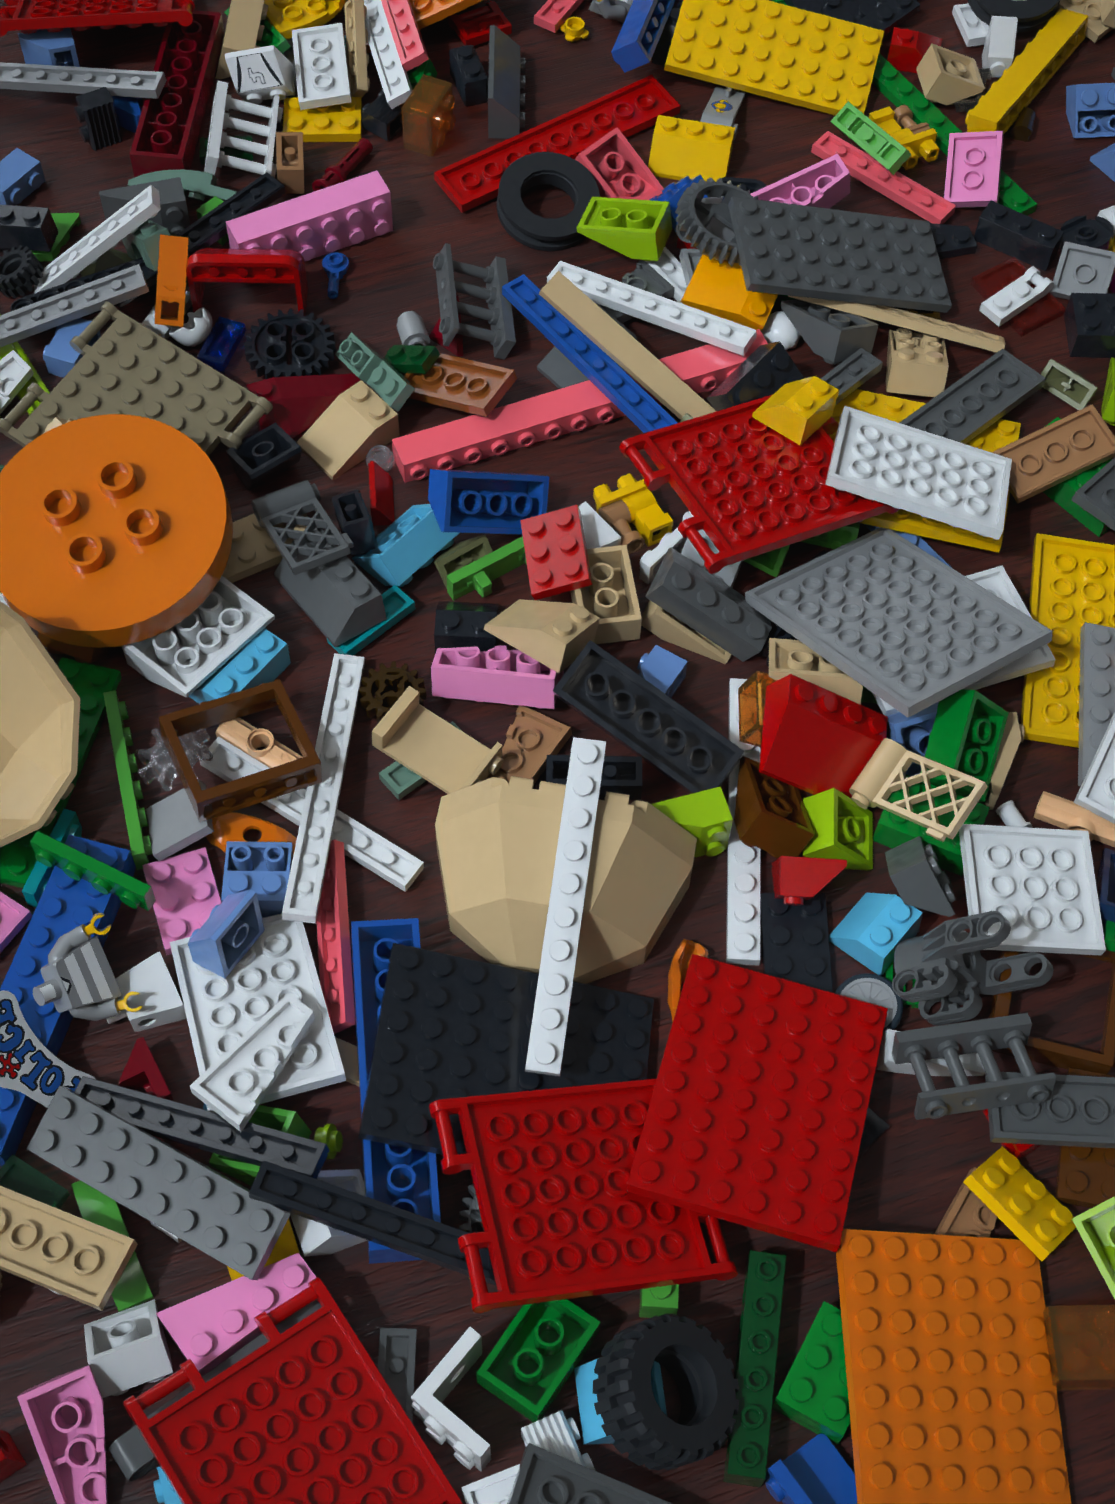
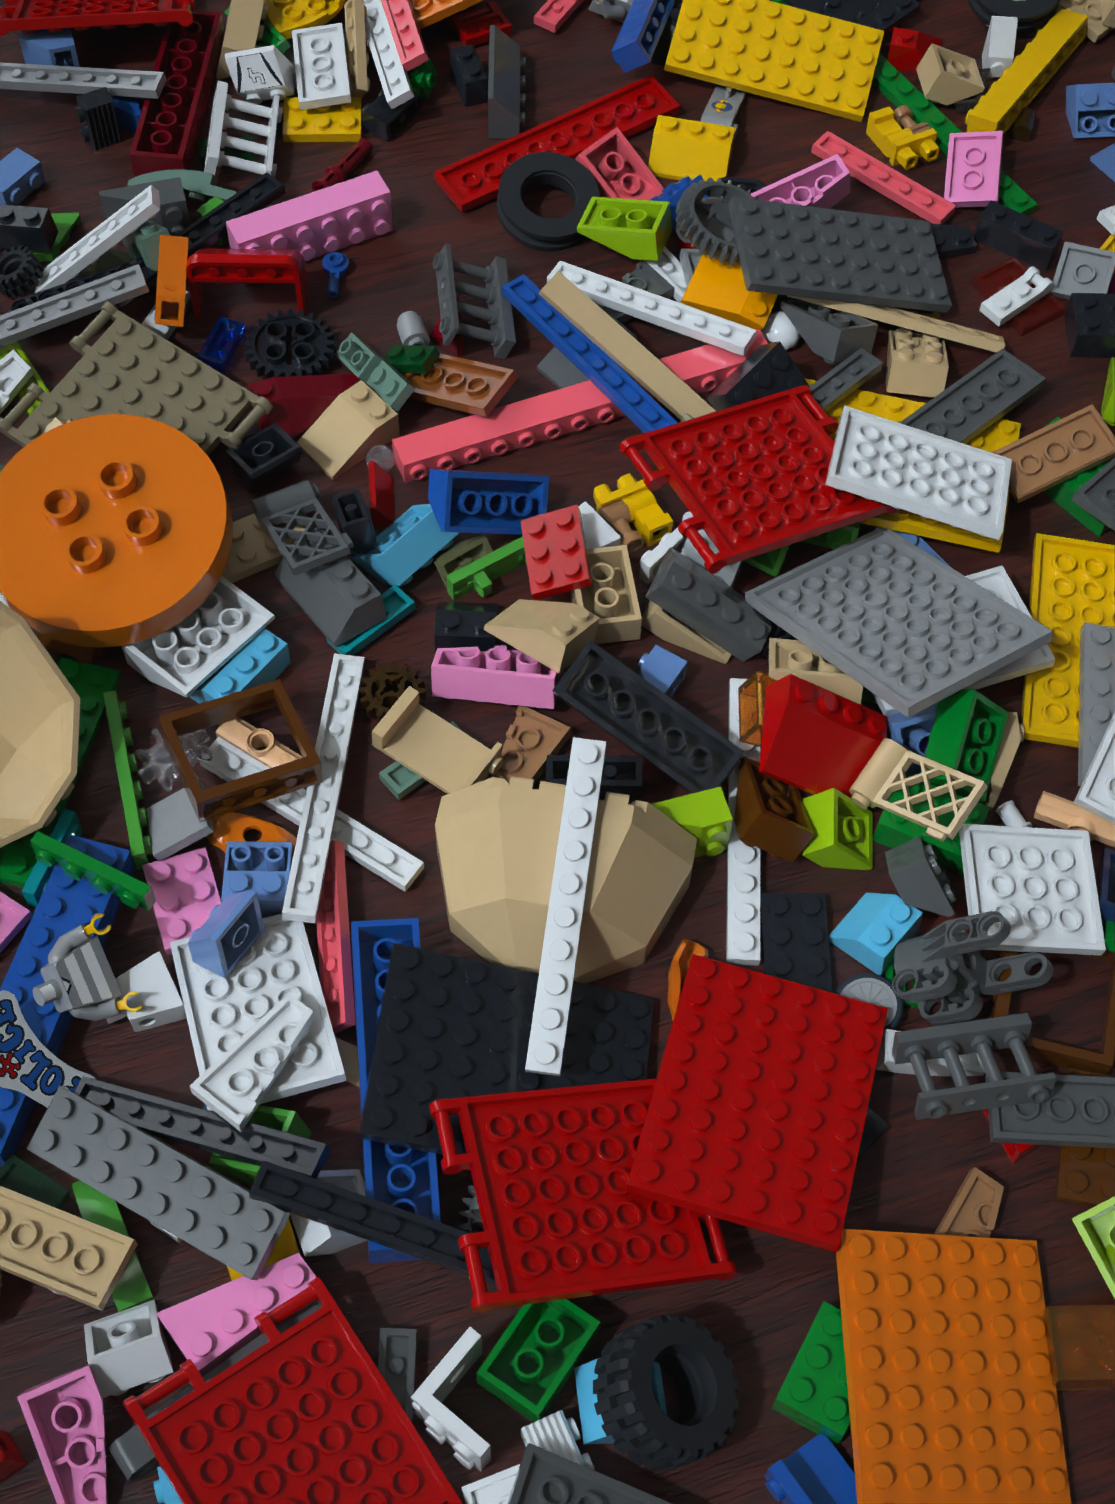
medium blue brick [43,318,101,378] -> none
dark red slope [119,1037,174,1101] -> none
white hair [169,308,212,347] -> none
medium nougat brick [276,132,304,194] -> none
lime plate [314,1124,343,1159] -> none
clear orange brick [402,74,456,157] -> none
yellow plate [560,17,589,42] -> none
bright green brick [639,1284,679,1318] -> none
dark green brick [723,1250,786,1488] -> none
yellow slope [752,376,839,445] -> none
red slope [772,856,847,906] -> none
bright green hinge [830,102,912,175] -> none
white plate [952,3,989,47] -> none
yellow plate [963,1146,1076,1261] -> none
olive slope [1041,358,1098,410] -> none
black plate [1060,215,1113,251] -> none

